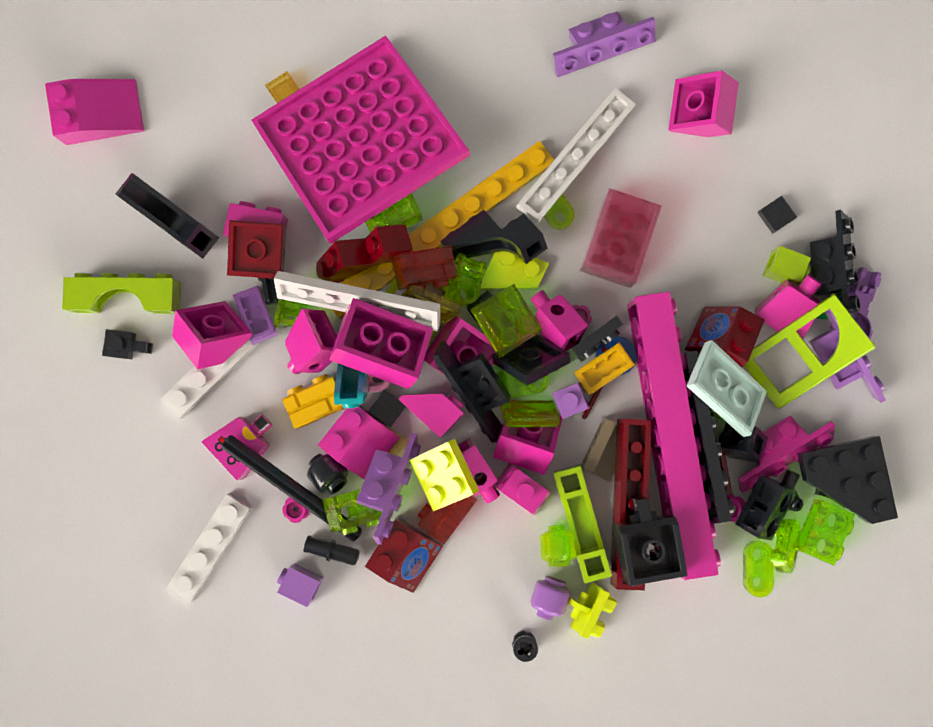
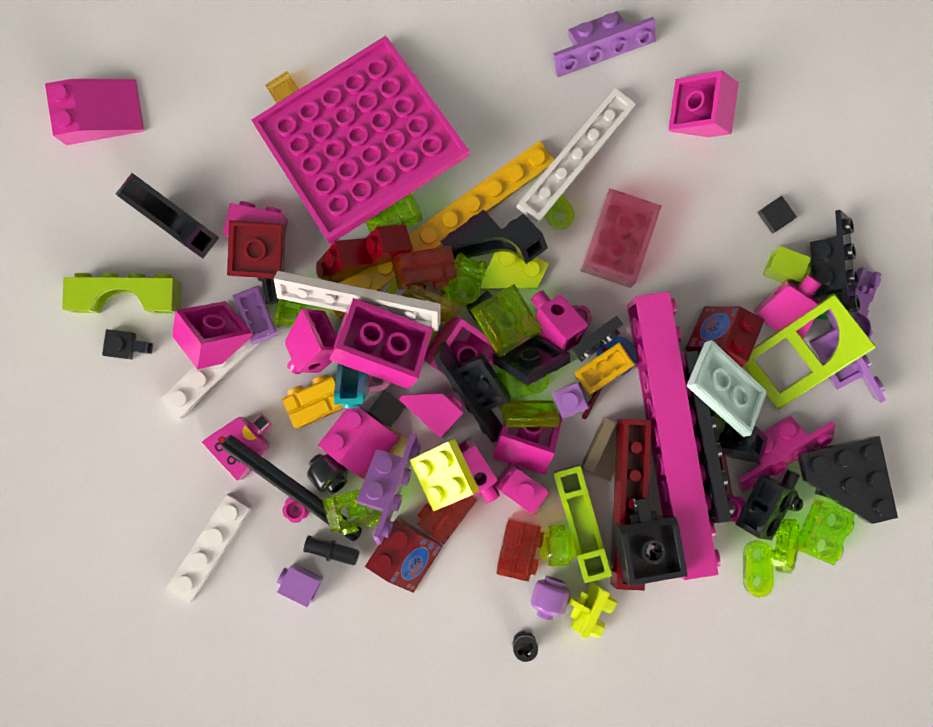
none -> clear red brick [496,517,545,582]

